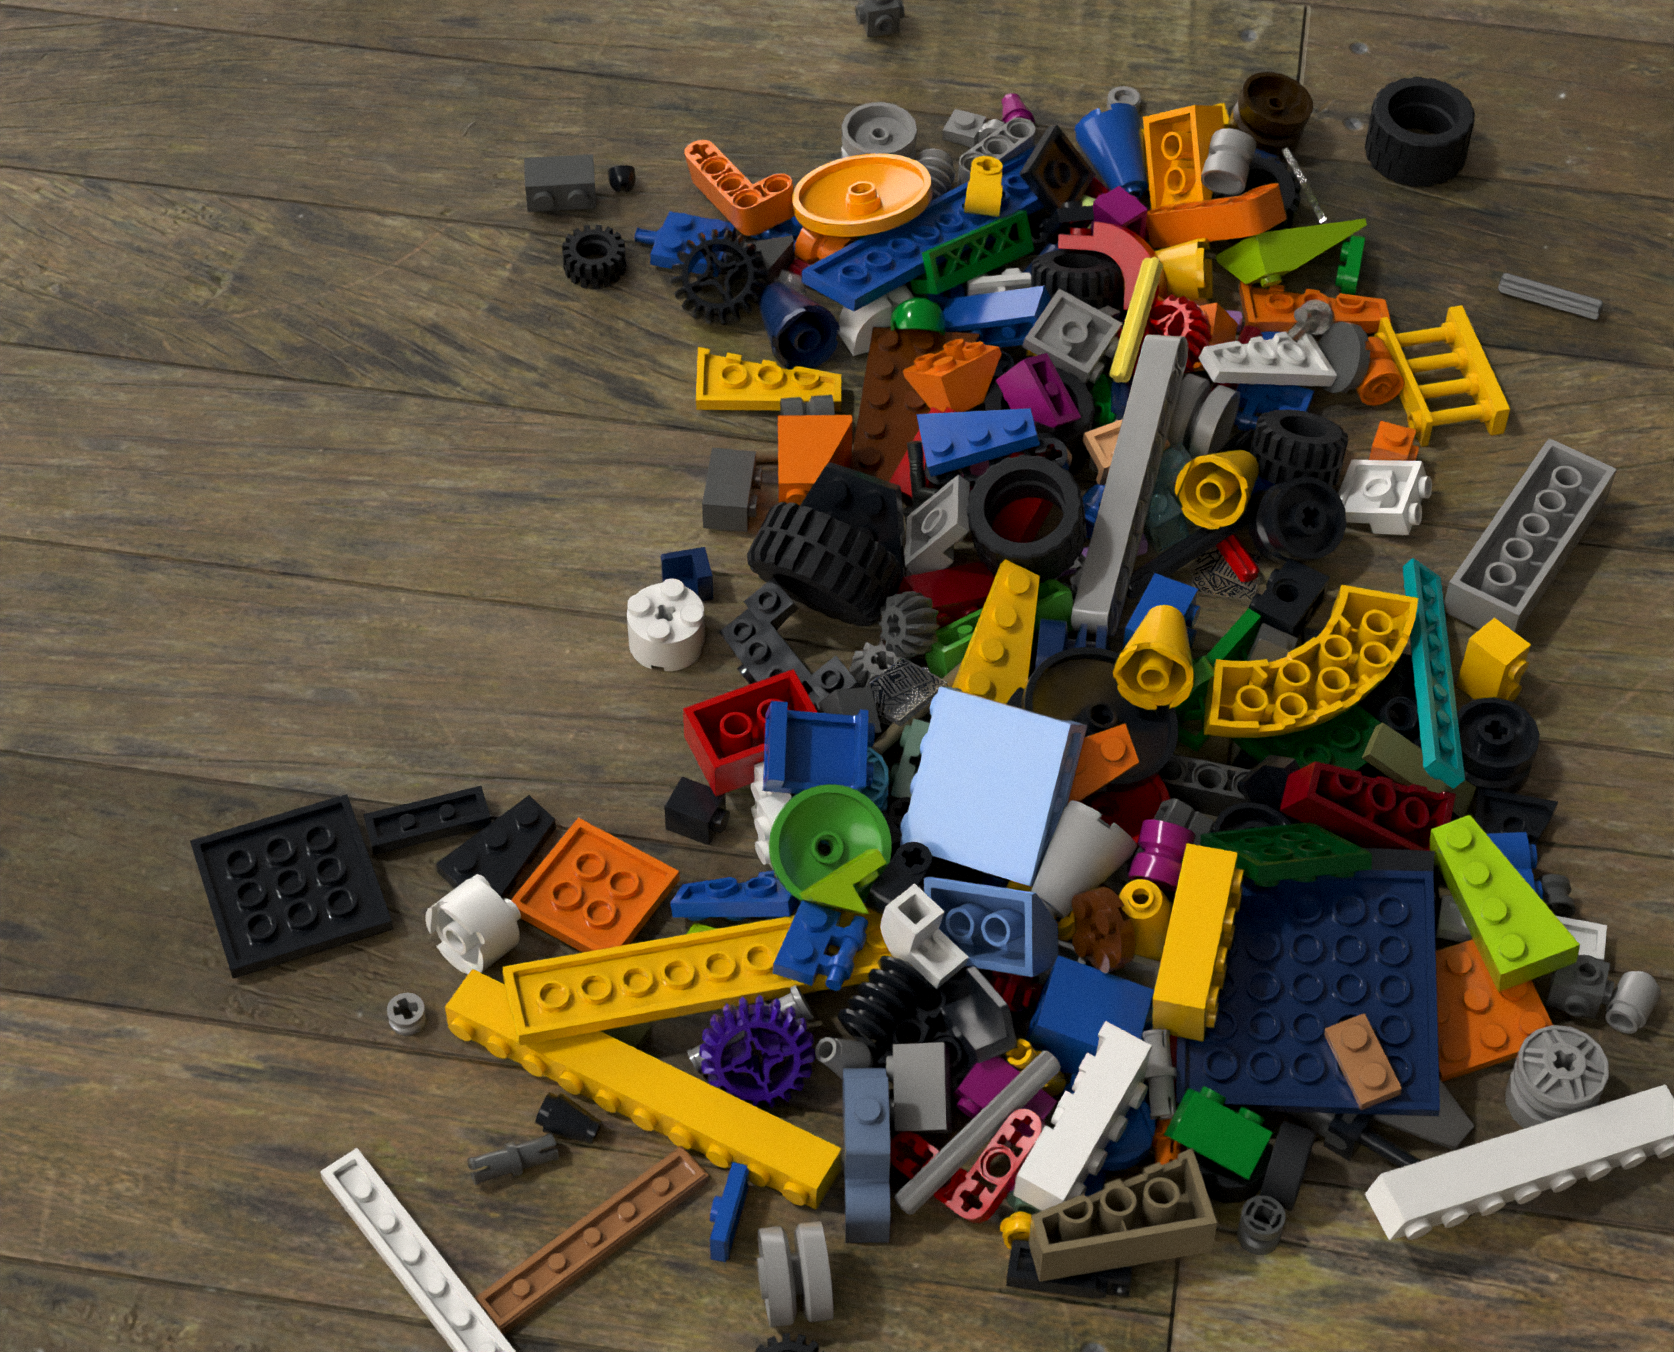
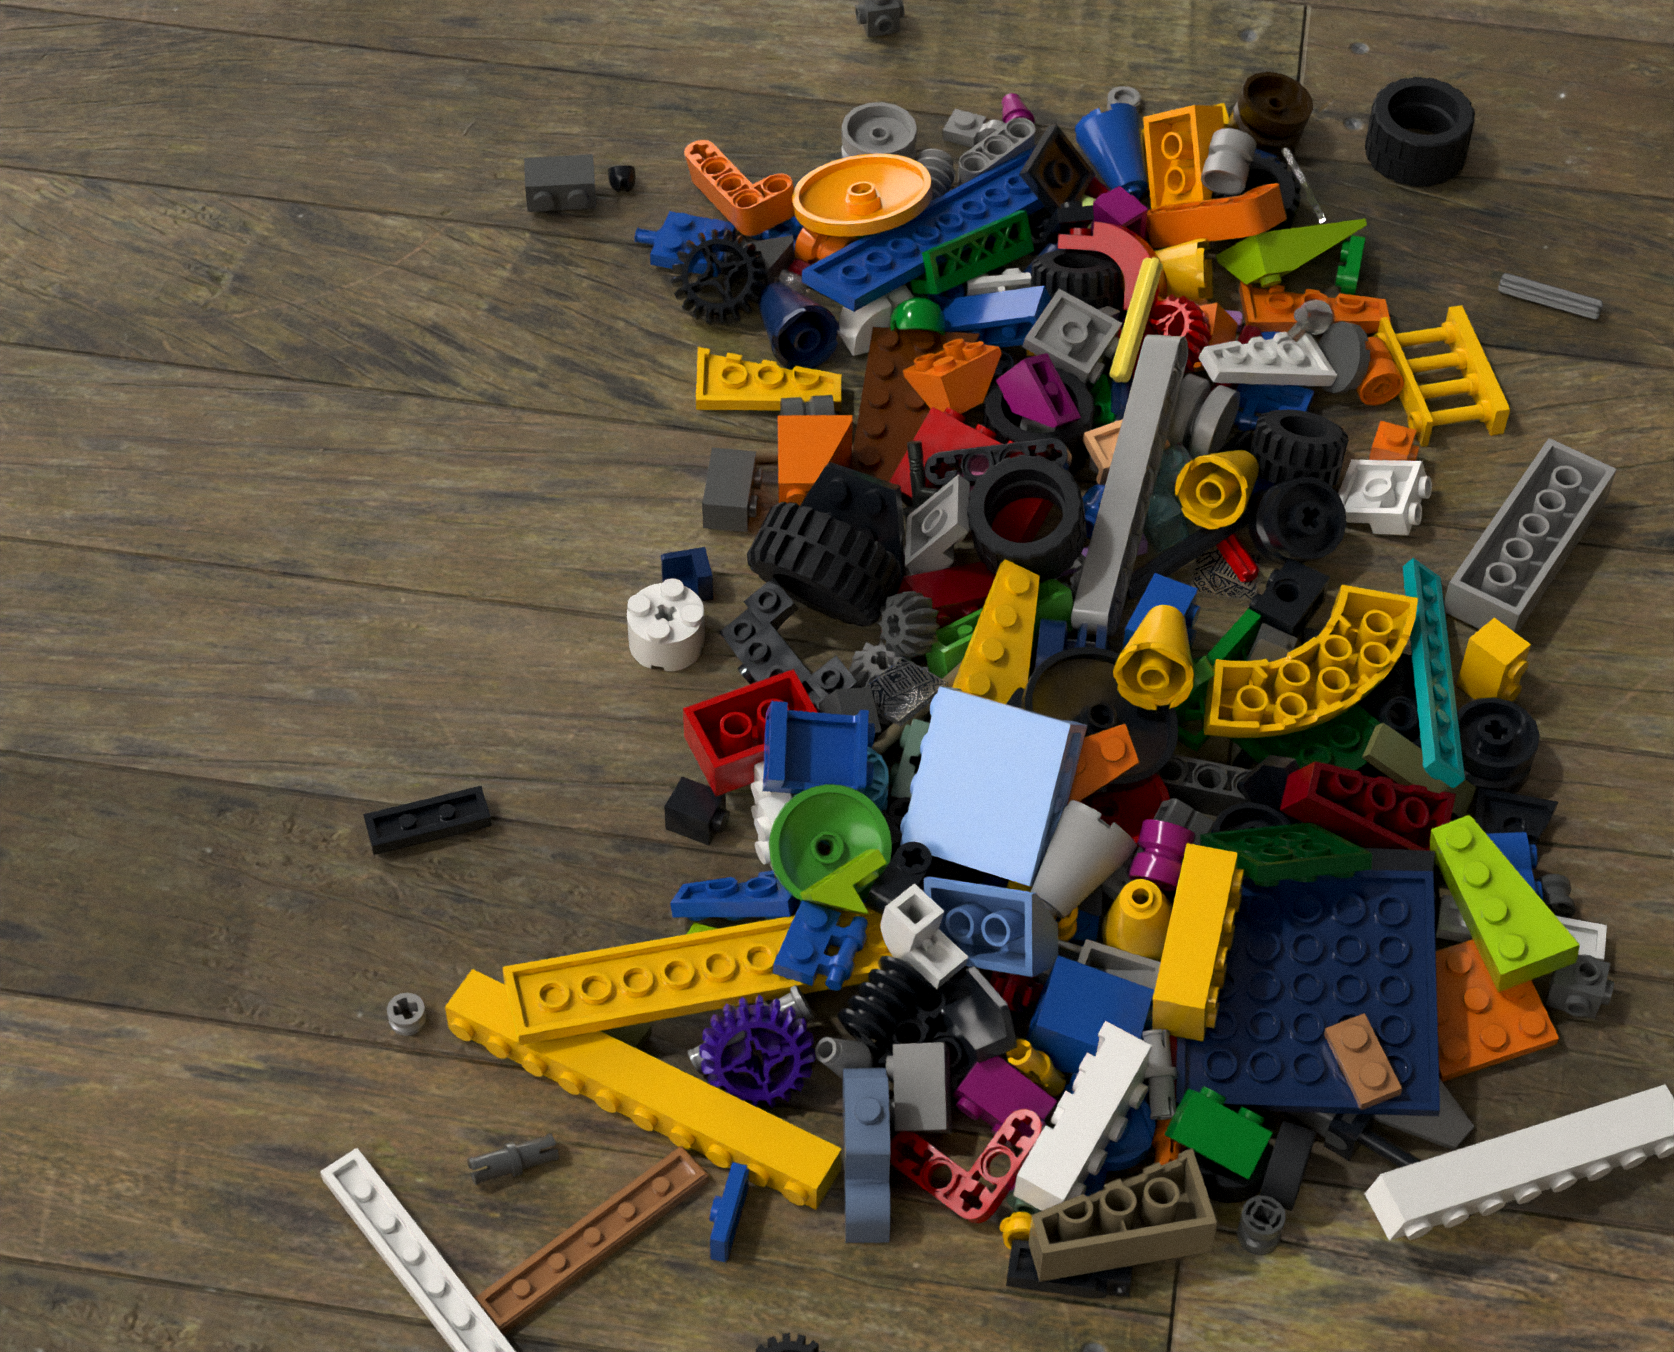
black plate [190,794,393,979] -> none
white brick [425,874,521,974] -> none
black wing [436,795,556,899] -> none
orange plate [511,818,680,953] -> none
black cone [535,1092,602,1145] -> none
black tyre [562,224,626,289] -> none
light grey wheel [757,1221,833,1328] -> none
light grey axle [894,1051,1061,1215] -> none
blue wing [917,408,1040,477] -> none
yellow piece [964,156,1003,217] -> none
reddish brown plate [1071,887,1136,973] -> none
light grey wheel [1505,1025,1609,1129] -> none
light grey brick [1606,971,1661,1034] -> none

